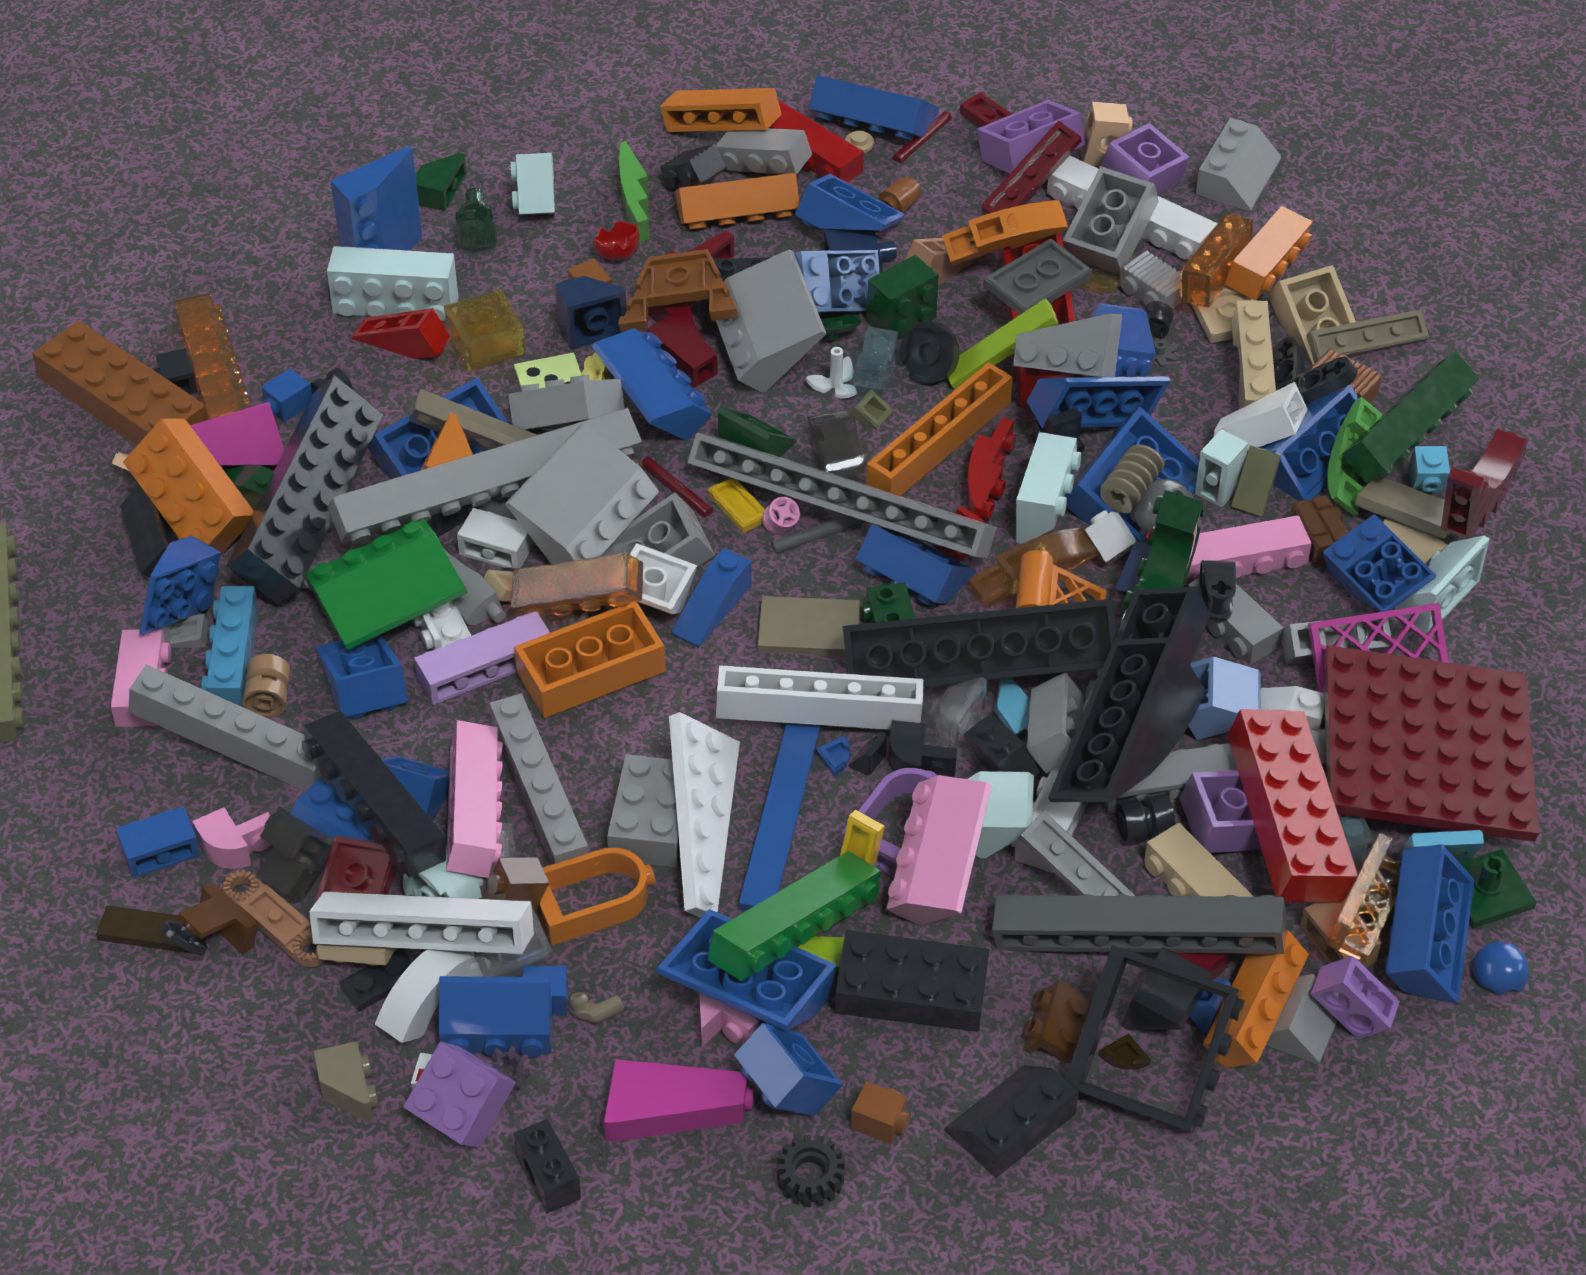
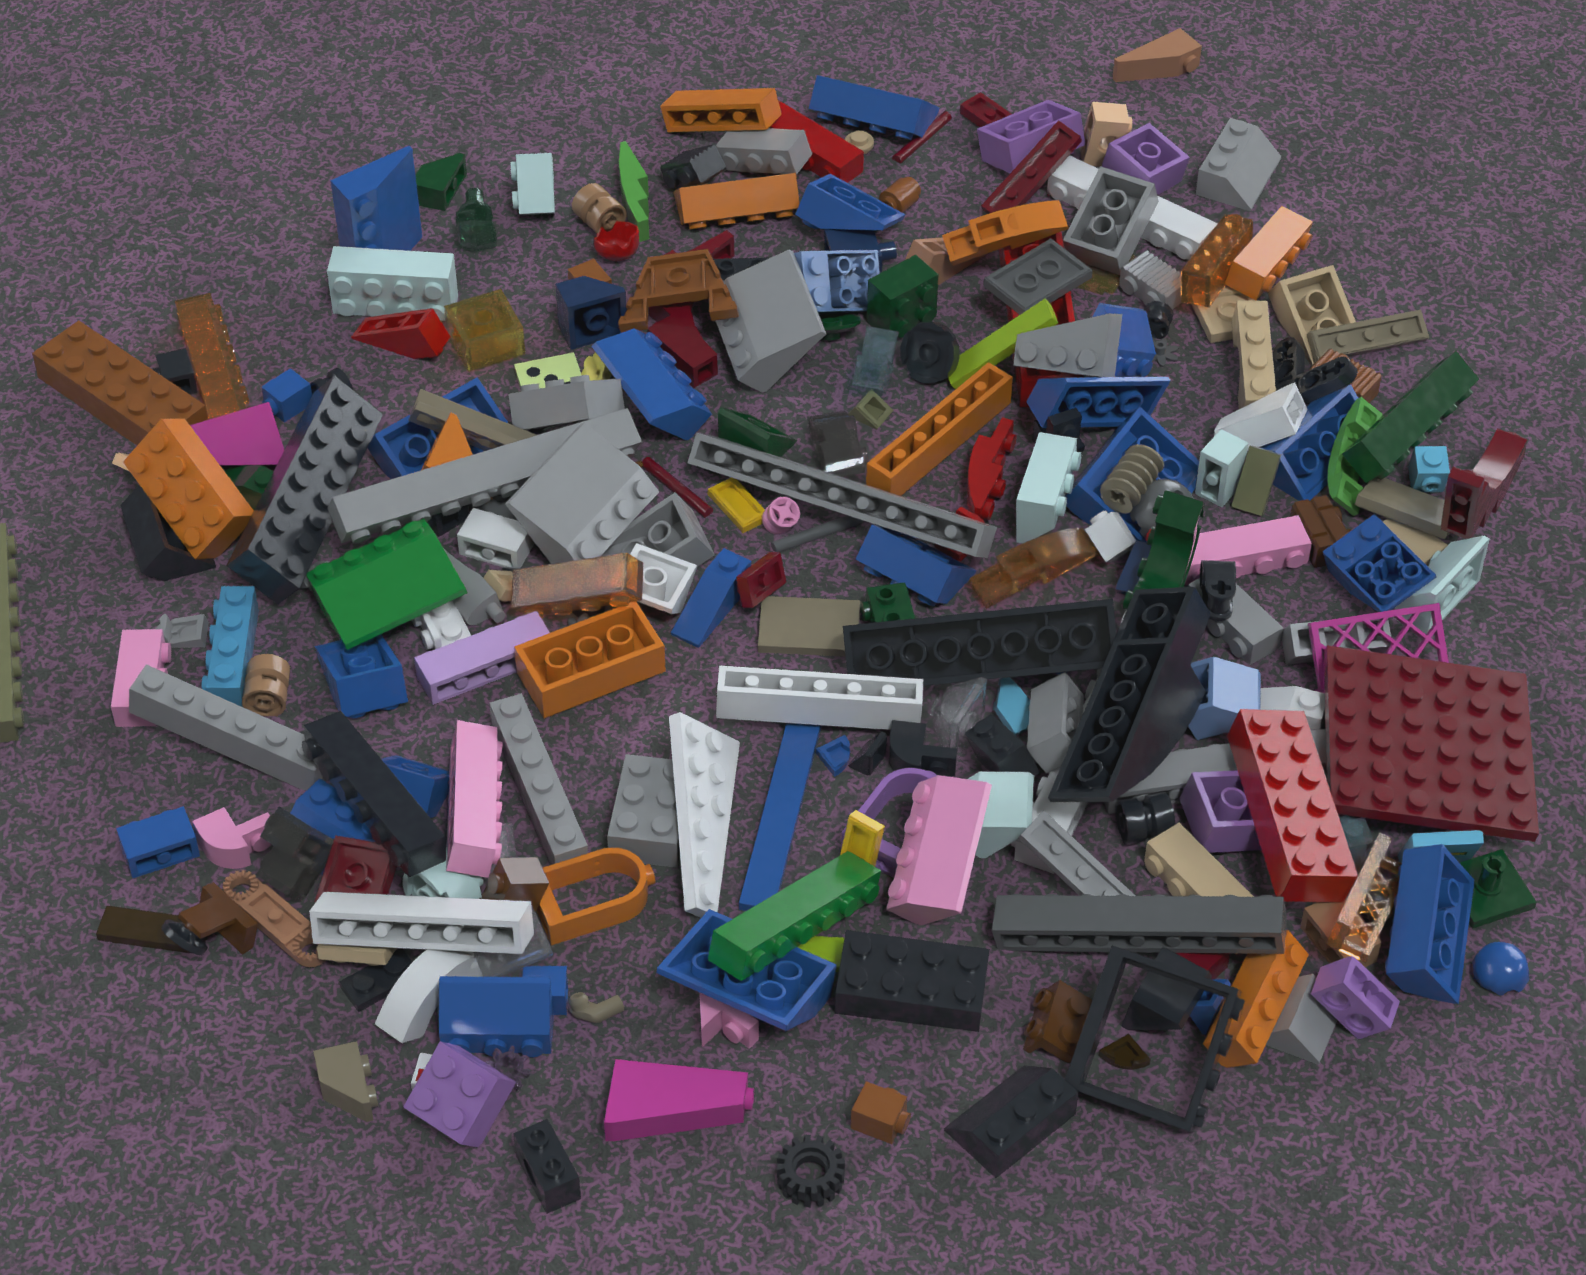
blue slope [139,535,221,635] -> none
blue brick [734,1023,843,1116] -> none
white plant [806,347,857,398] -> none
orange piece [1016,550,1107,608] -> none
none -> medium nougat wheel [572,183,627,234]
none -> dark red plate [736,552,786,608]
none -> nougat slope [1113,28,1202,82]

